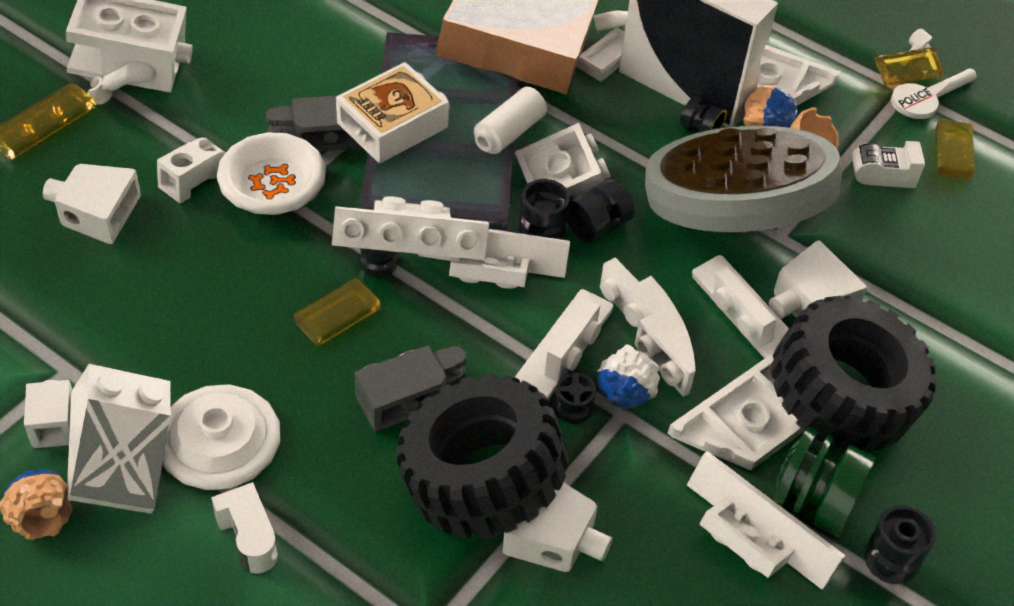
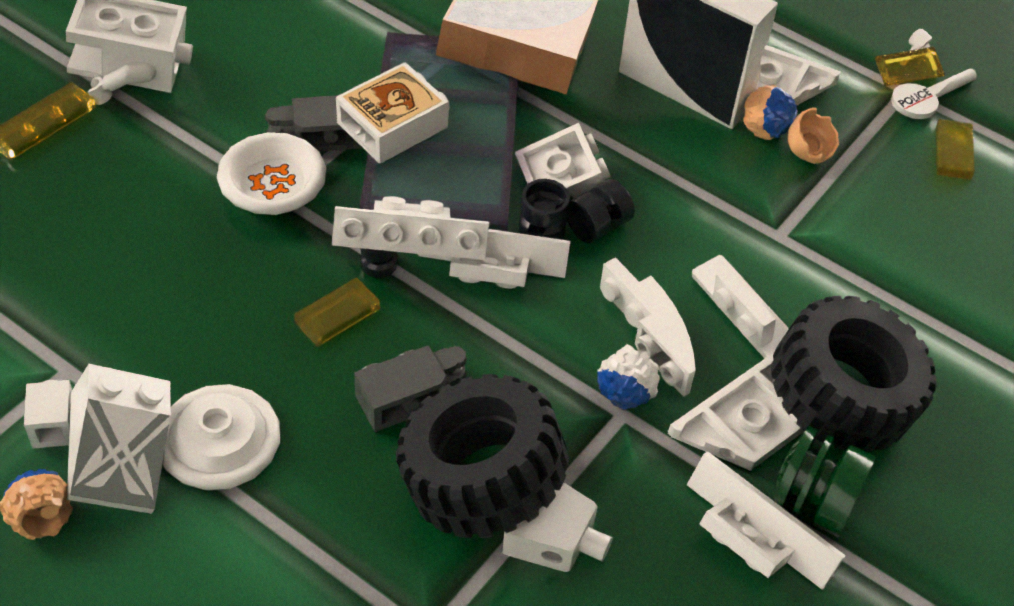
white torso [43,164,141,244] -> none
white leg [157,137,226,203] -> none
white leg [211,482,278,574] -> none
white brick [474,87,547,154] -> none
white bracket [515,289,613,400] -> none
black wheel [554,372,596,424] -> none
white tile [576,27,625,82] -> none
white arm [594,11,628,31] -> none
wheel [645,126,842,232] -> none
black wheel [679,95,727,133] -> none
white torso [769,240,867,319] -> none
white leg [852,141,925,188] -> none
black wheel [864,505,936,584] -> none

